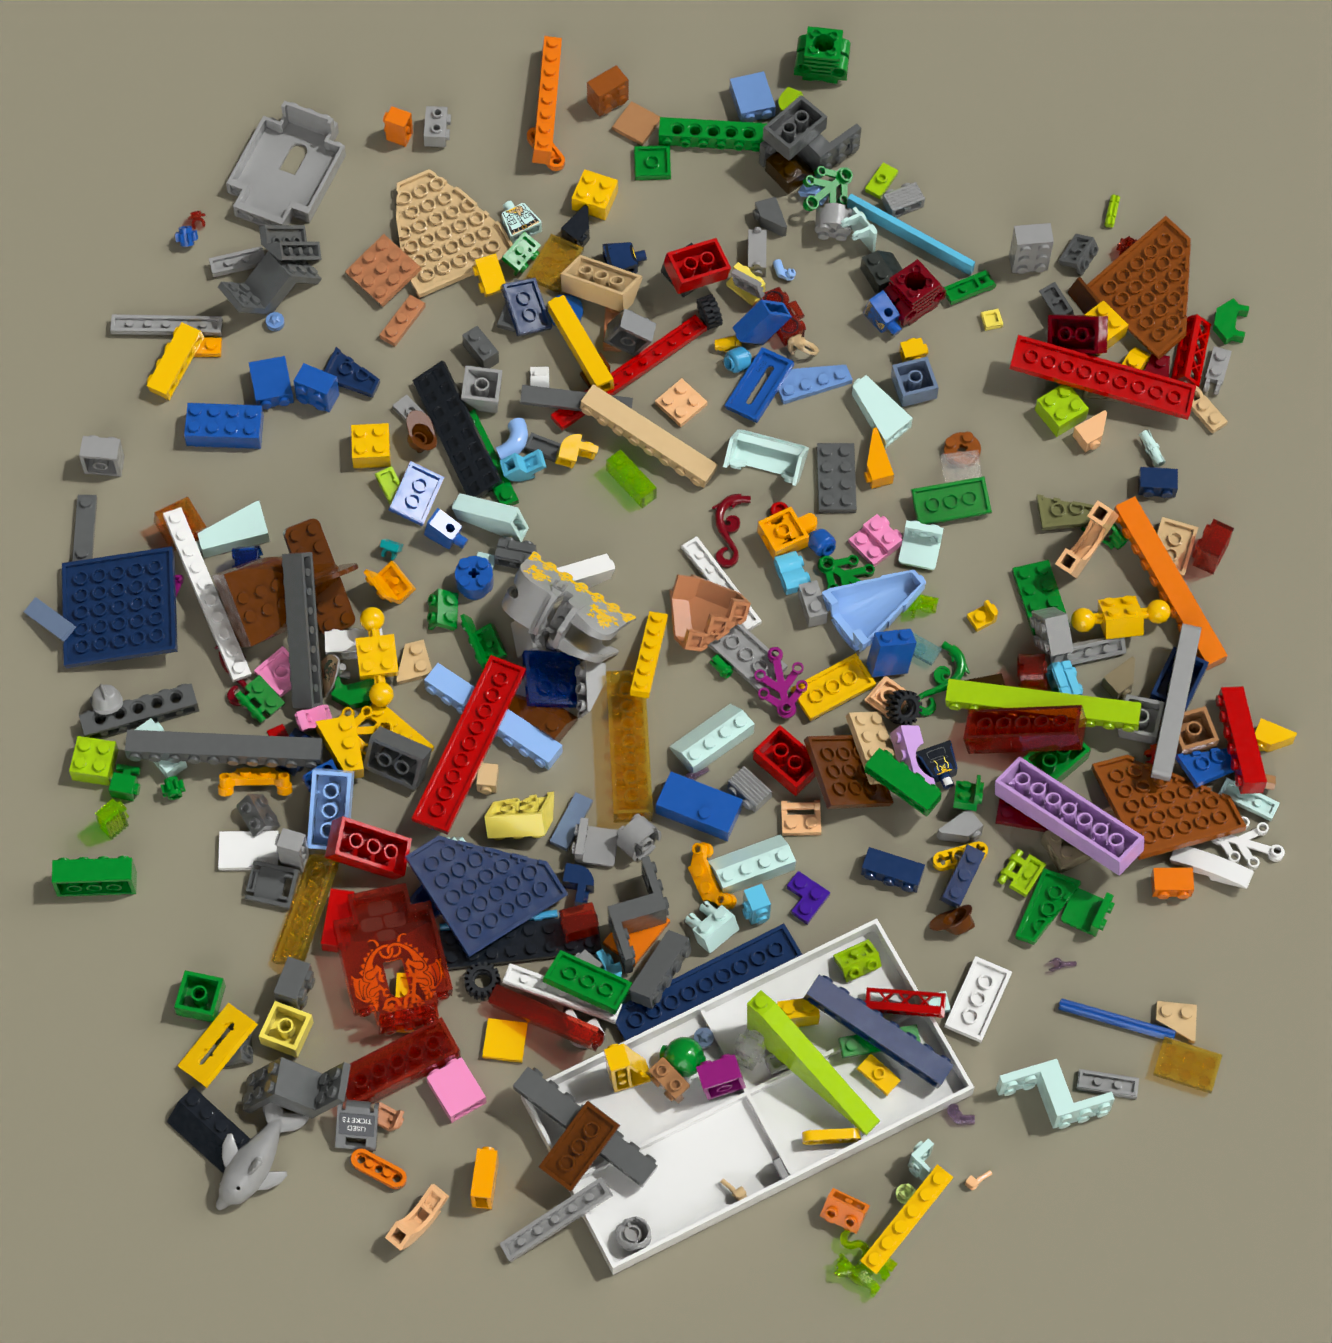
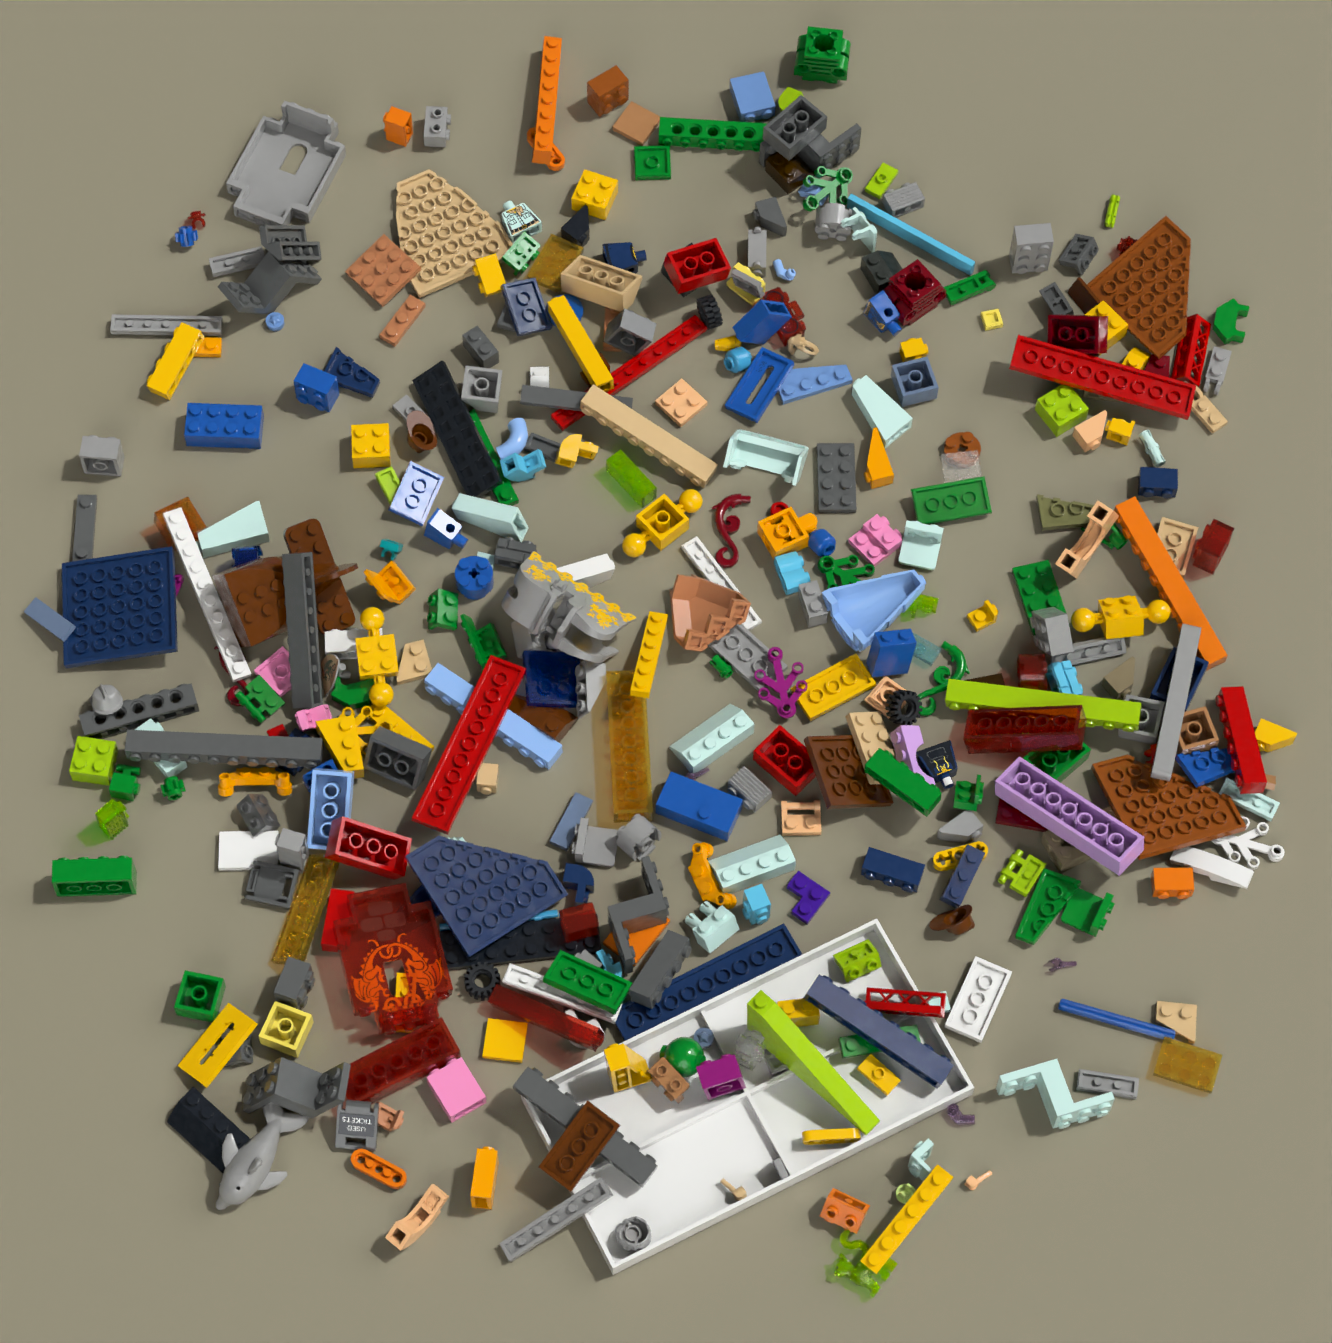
blue brick [248,356,294,409] -> none
light yellow wedge [484,791,554,840] -> none
none -> yellow brick [622,489,703,557]
none -> yellow brick [1105,418,1135,445]

